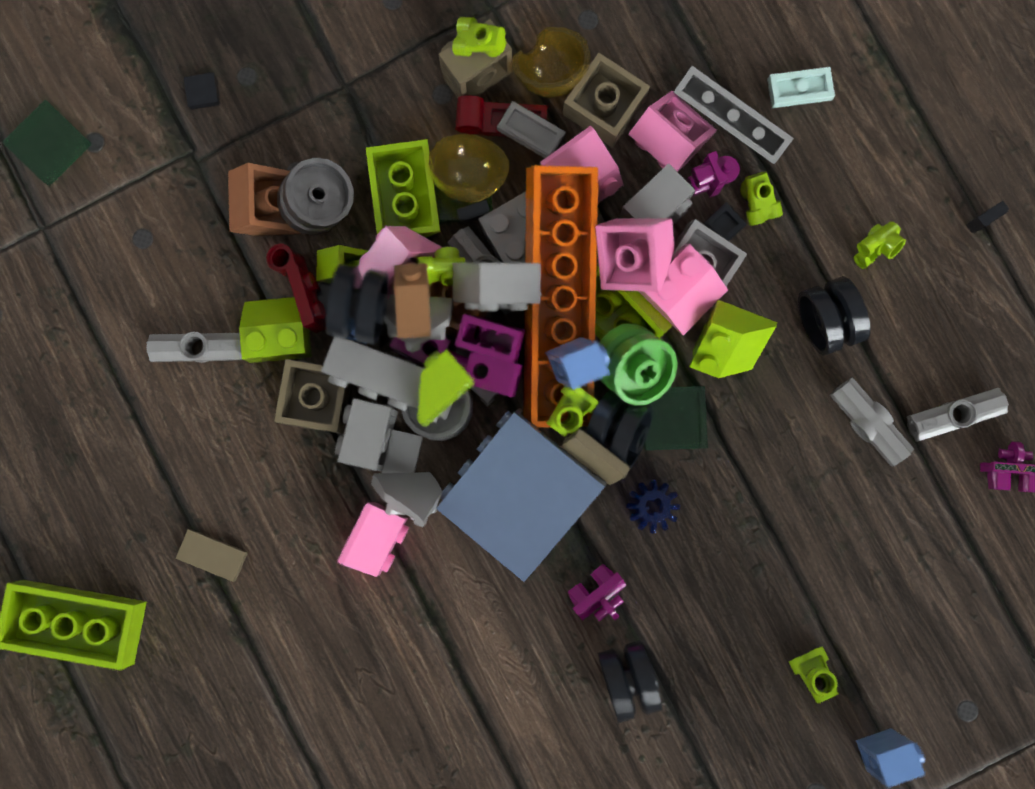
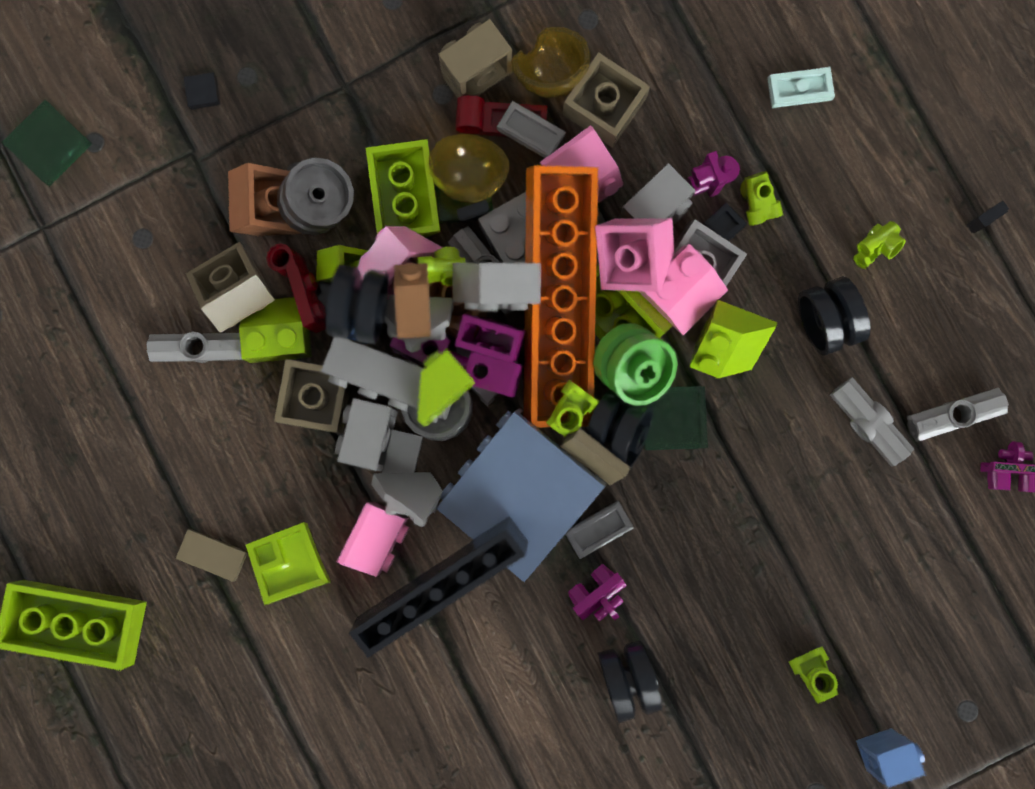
lime plate [452,17,506,57] -> none
medium blue brick [546,337,610,390] -> none
clear blue gear [626,480,680,533] -> none
bright pink slope [629,91,717,172] -> none
light grey brick [674,66,794,164] -> none
none -> dark tan brick [186,242,275,333]
none -> lime plate [246,522,331,605]
none -> black brick [349,516,528,658]
none -> flat silver tile [566,501,634,559]

